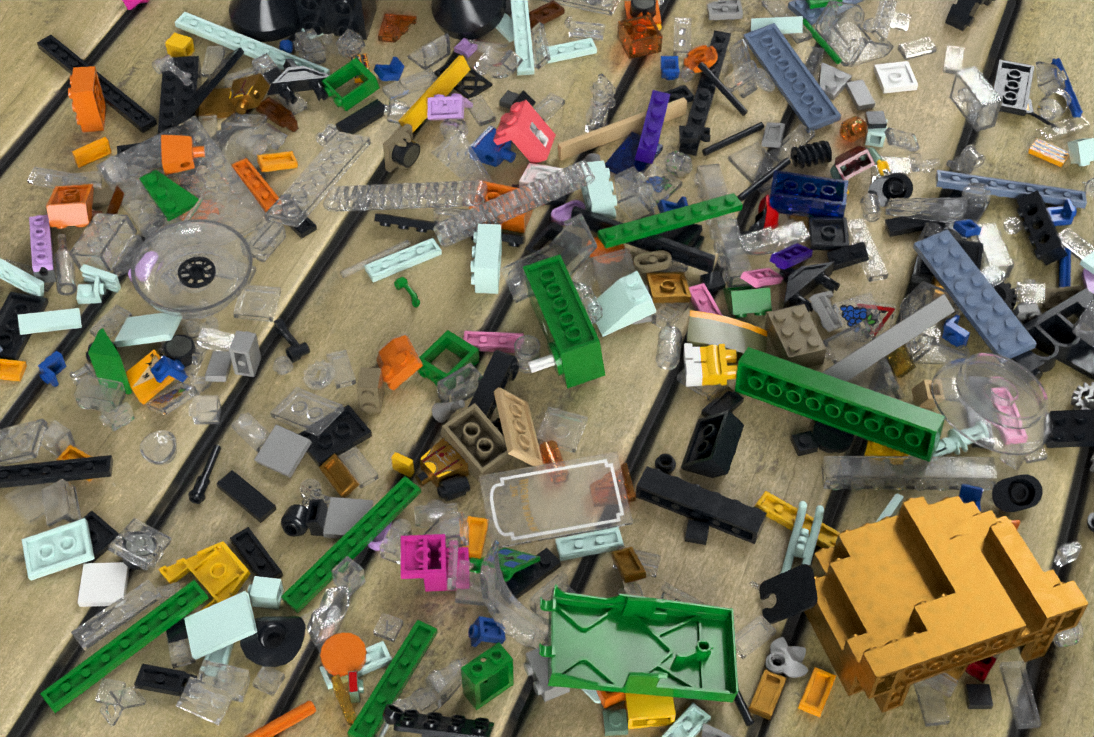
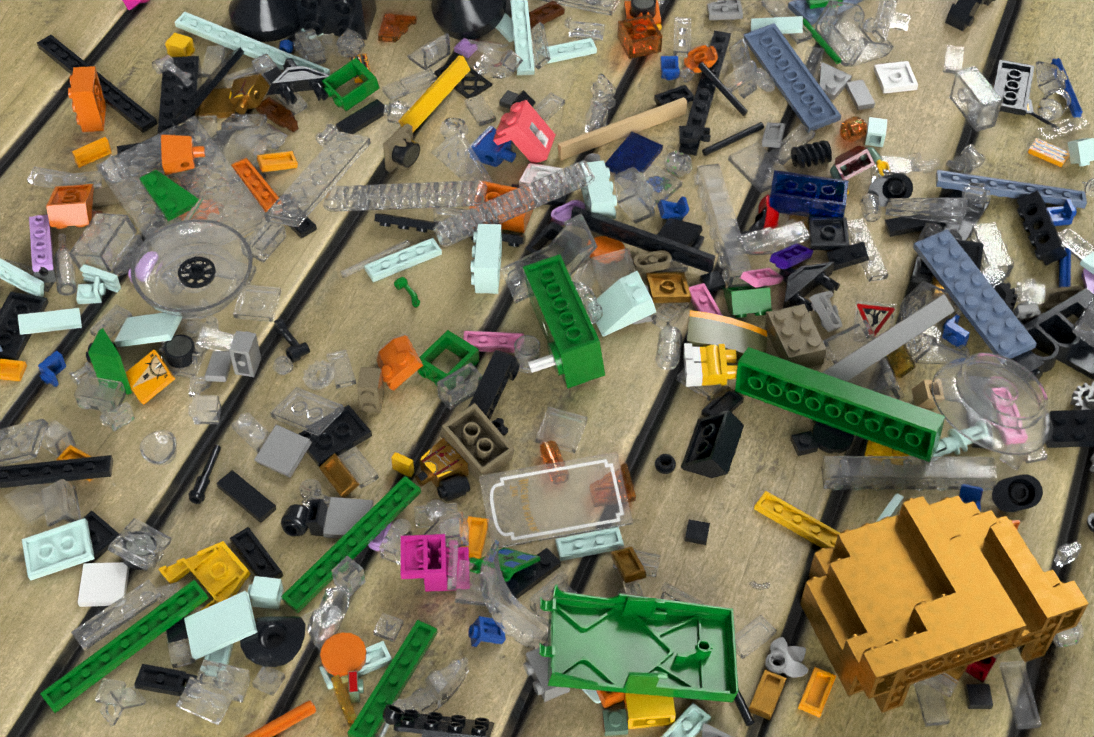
reddish brown sticker [106,186,125,223] -> none
clear tile [146,381,199,415] -> none
blue bracket [151,355,188,383] -> none
blue bracket [374,57,404,81] -> none
lavender bracket [427,93,473,120] -> none
light grey cone [432,400,465,423] -> none
green window [461,642,514,710] -> none
tan tile [494,387,543,468] -> none
green plate [597,193,743,248] -> none
dark purple brick [635,90,670,164] -> none
black brick [636,466,767,544] -> none
black piece [737,158,791,202] -> none
black piece [759,564,818,624] -> none
light aqua piece [780,501,824,574] -> none
clear tile [833,292,885,342] -> none
tile [865,111,887,129] -> none
clear plate [884,127,920,152] -> none
clear tile [898,37,937,60] -> none
blue plate [953,219,982,238] -> none
clear plate [1003,217,1023,234] -> none

